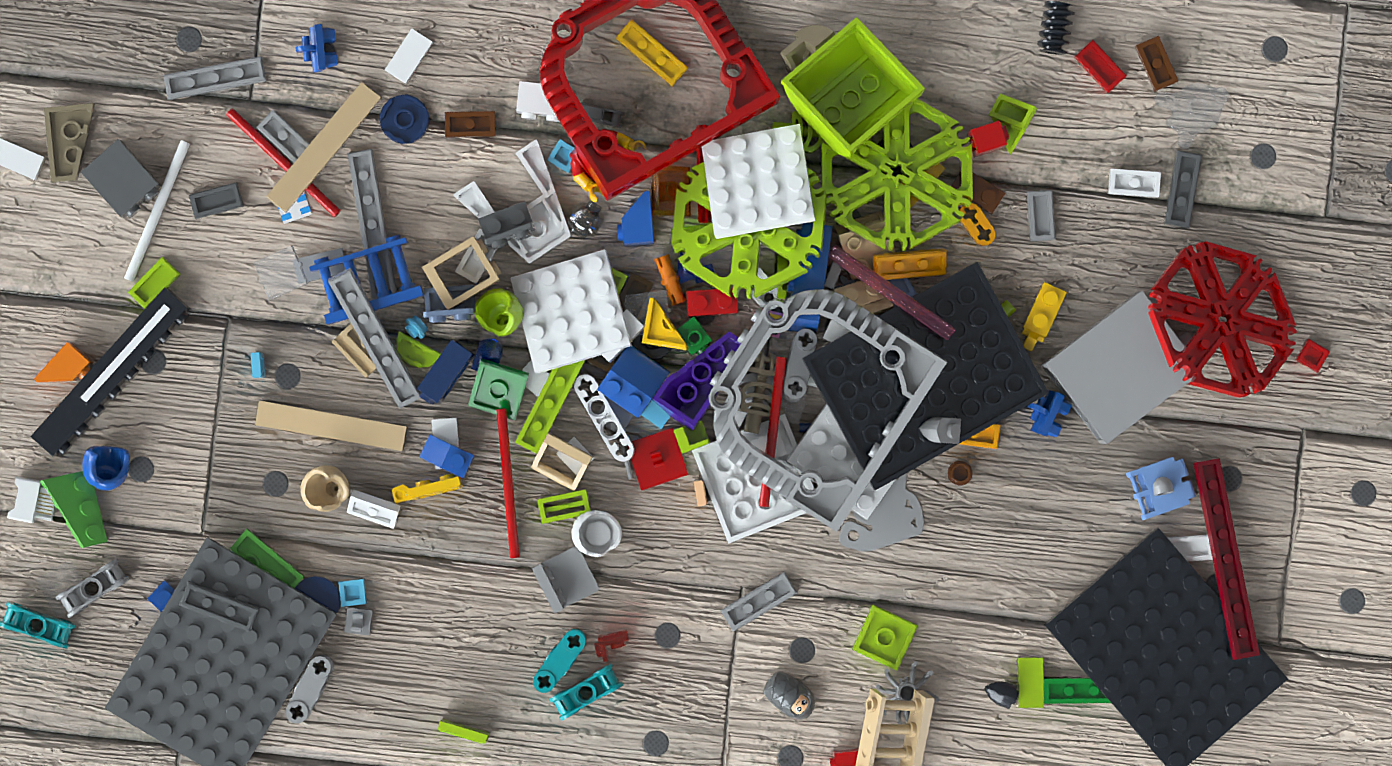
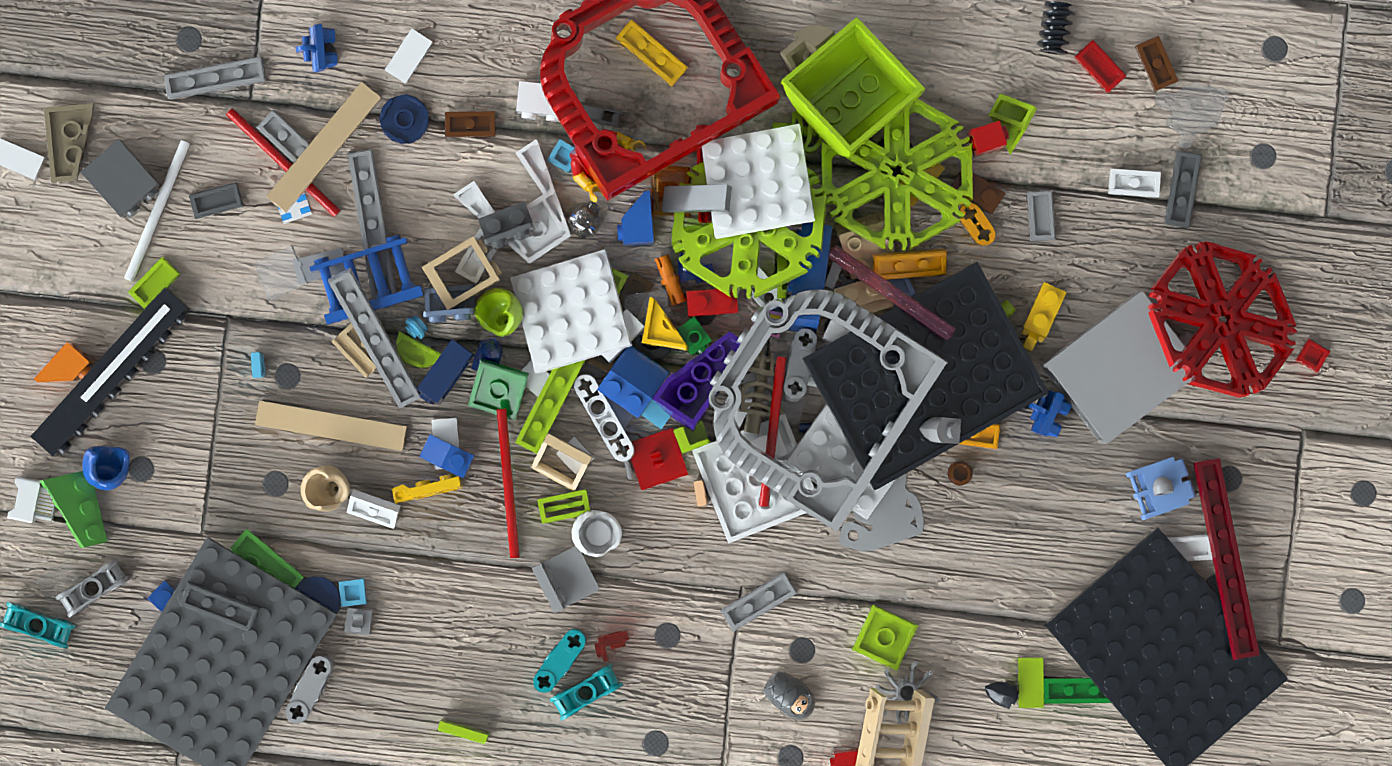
none -> tile [662,185,732,213]

